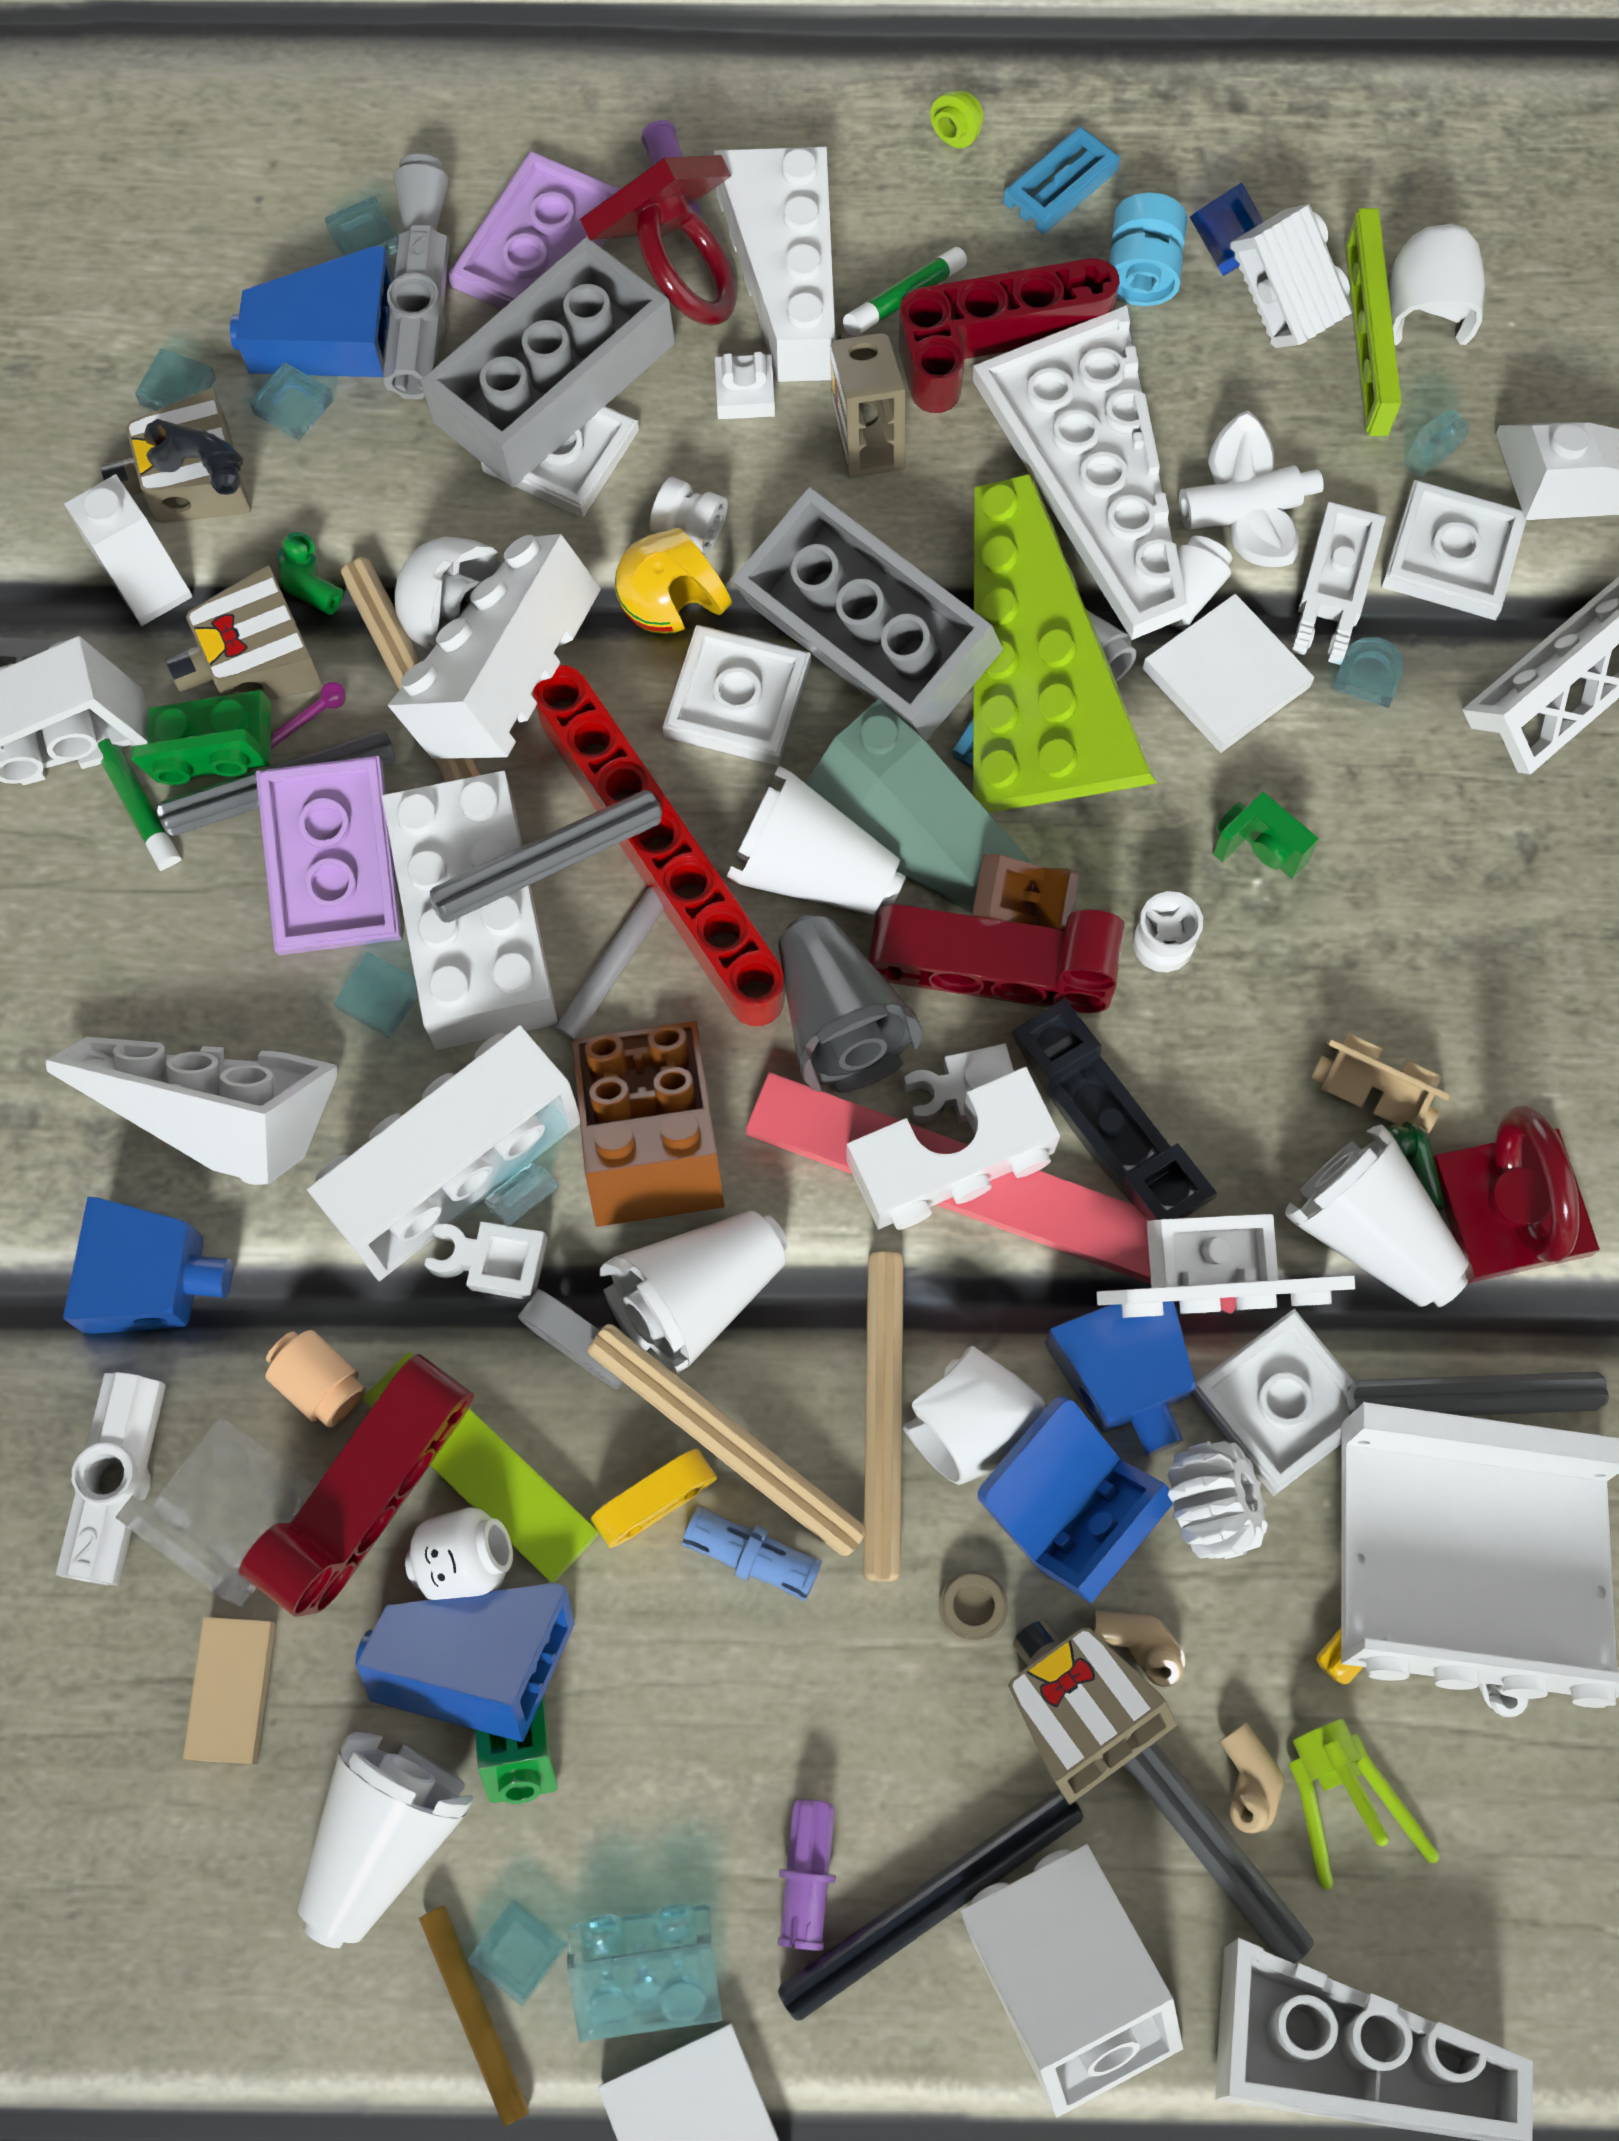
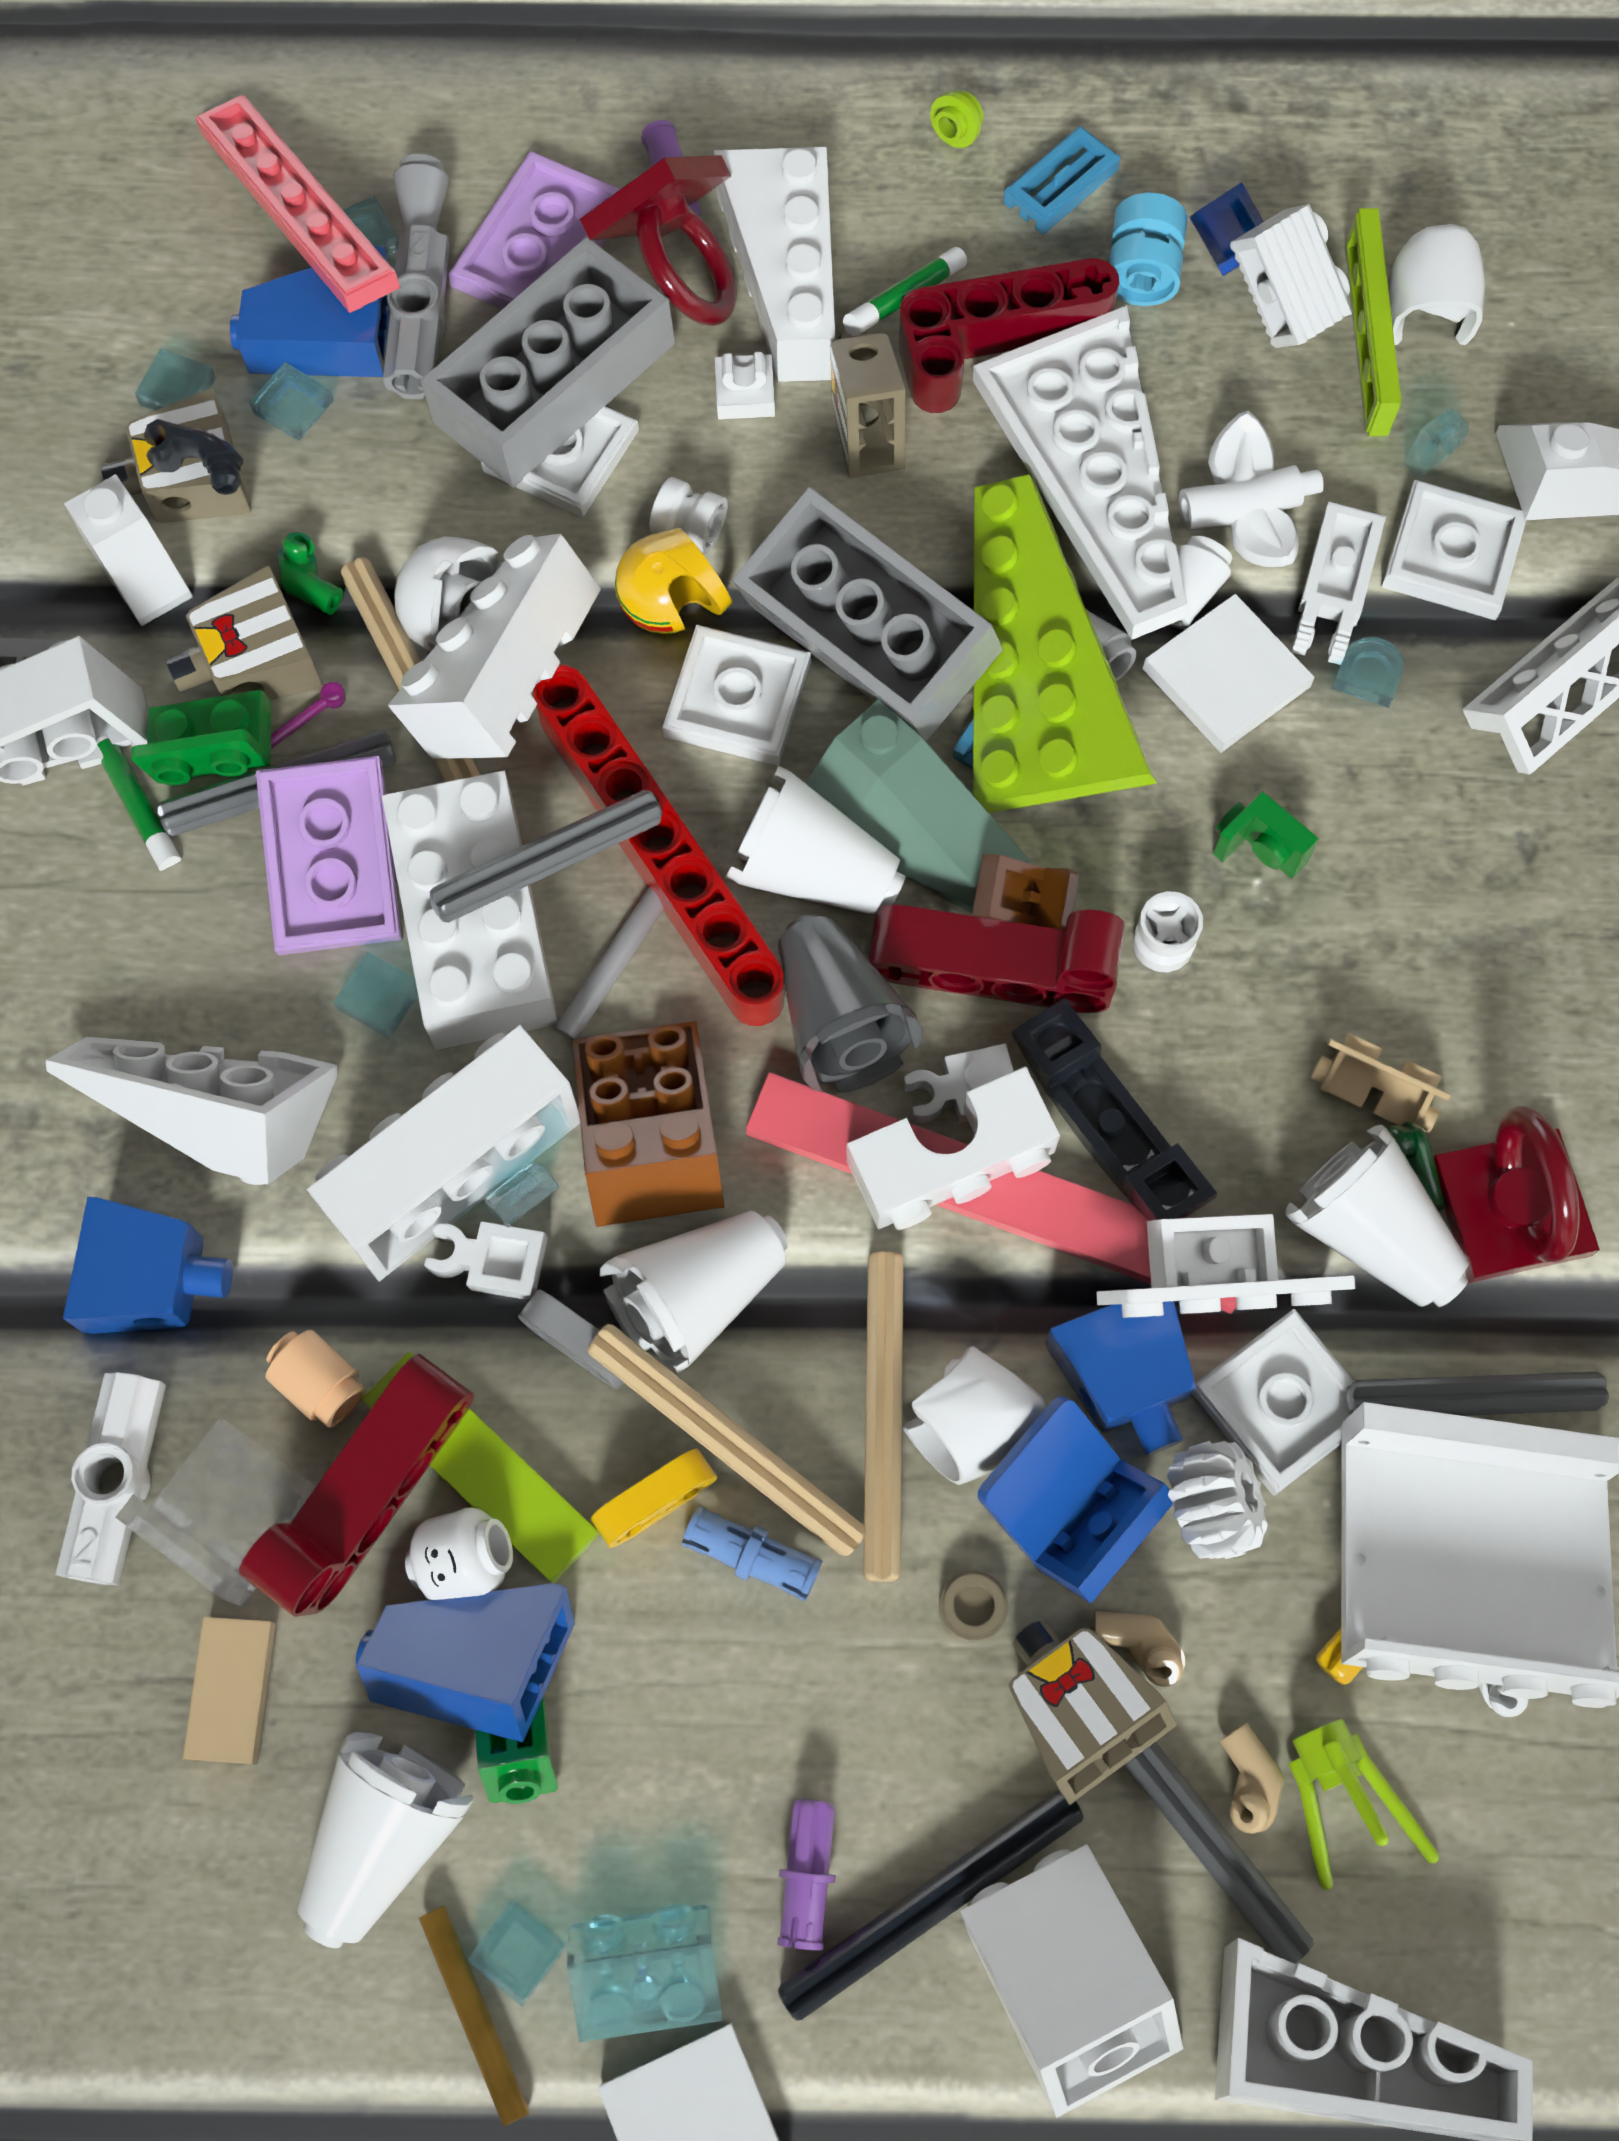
none -> coral tile [195,95,400,313]

